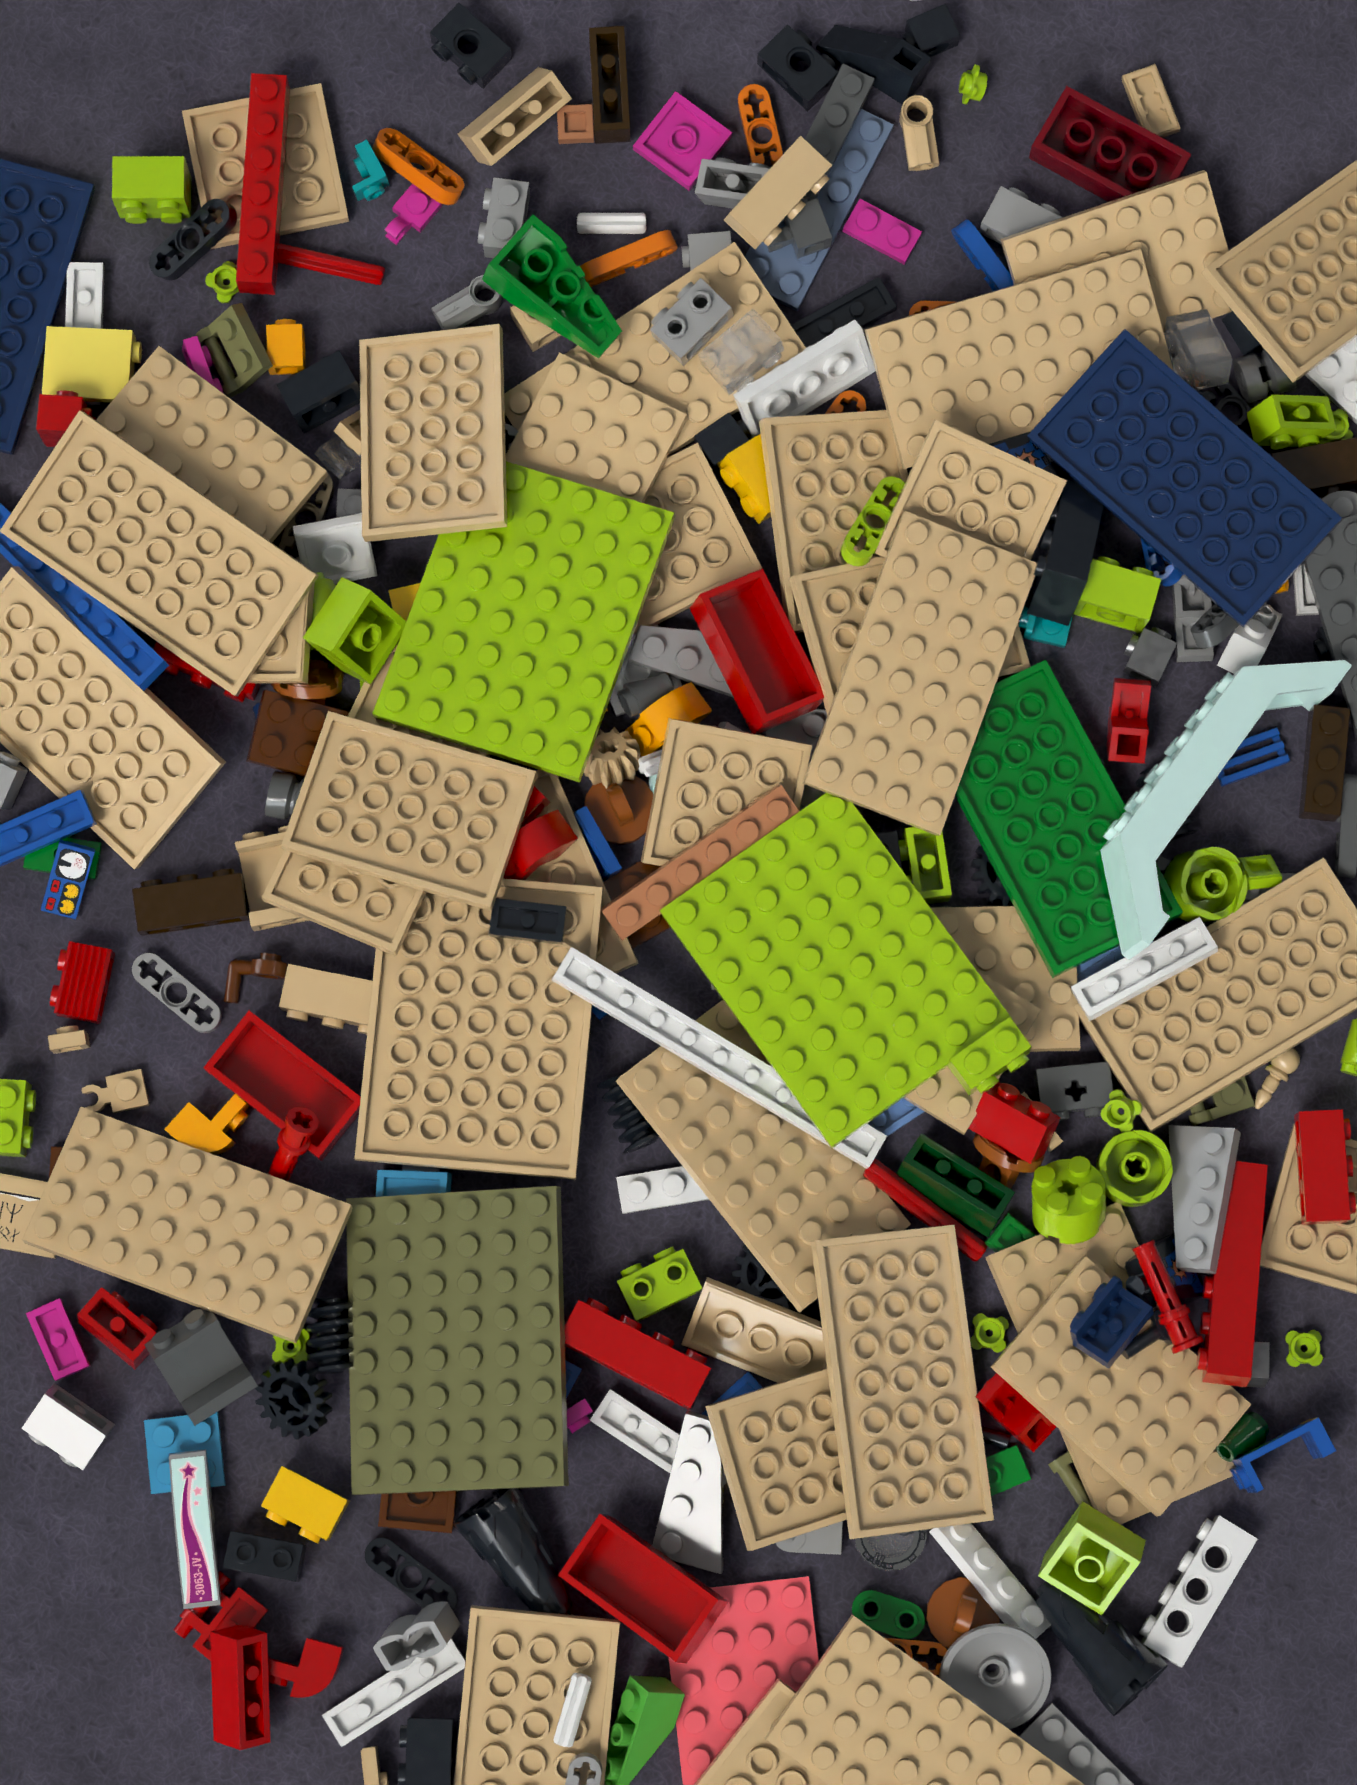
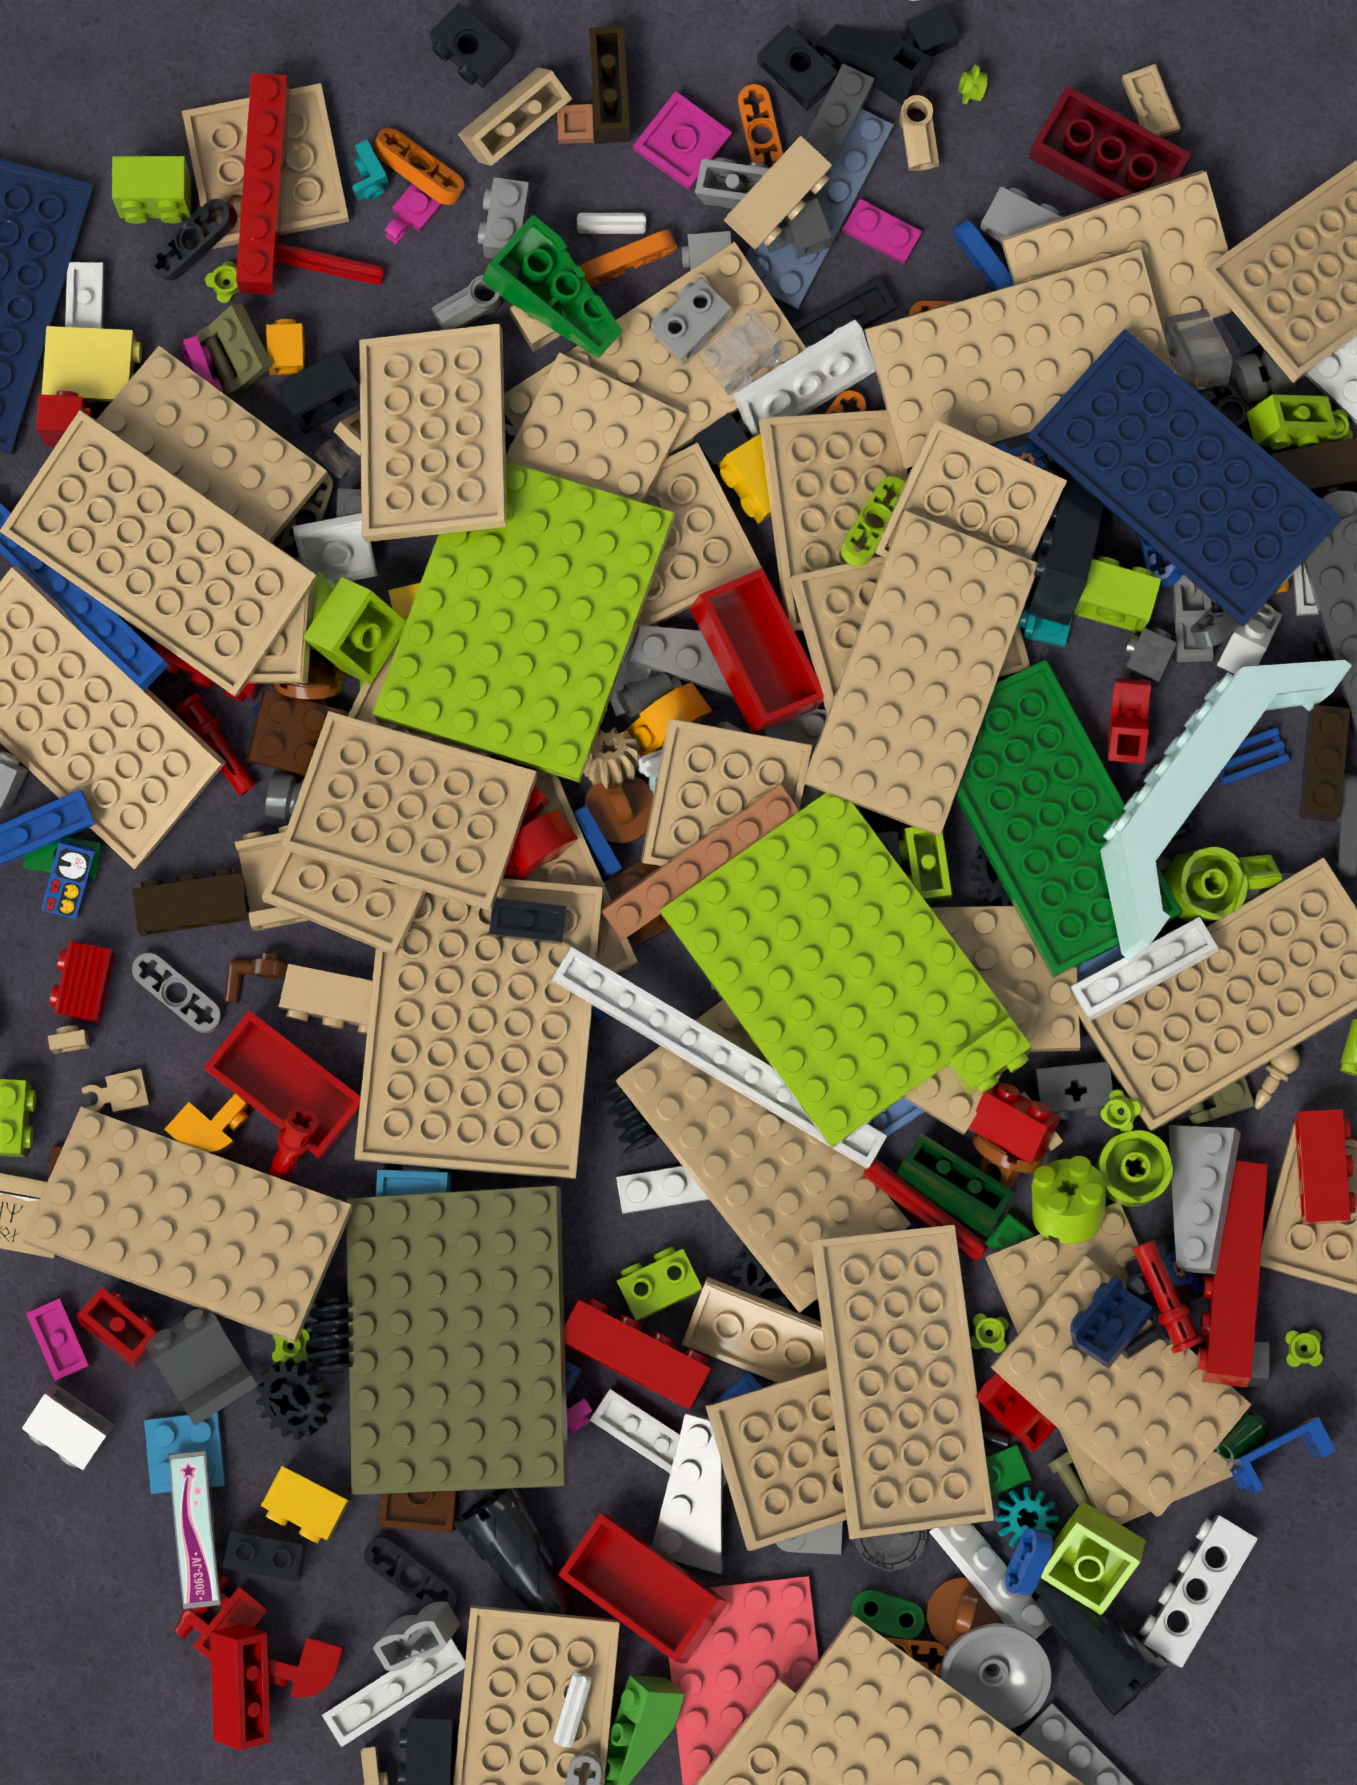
none -> red pin [173,693,257,797]
none -> teal gear [995,1487,1058,1547]
none -> blue beam [1005,1528,1053,1596]

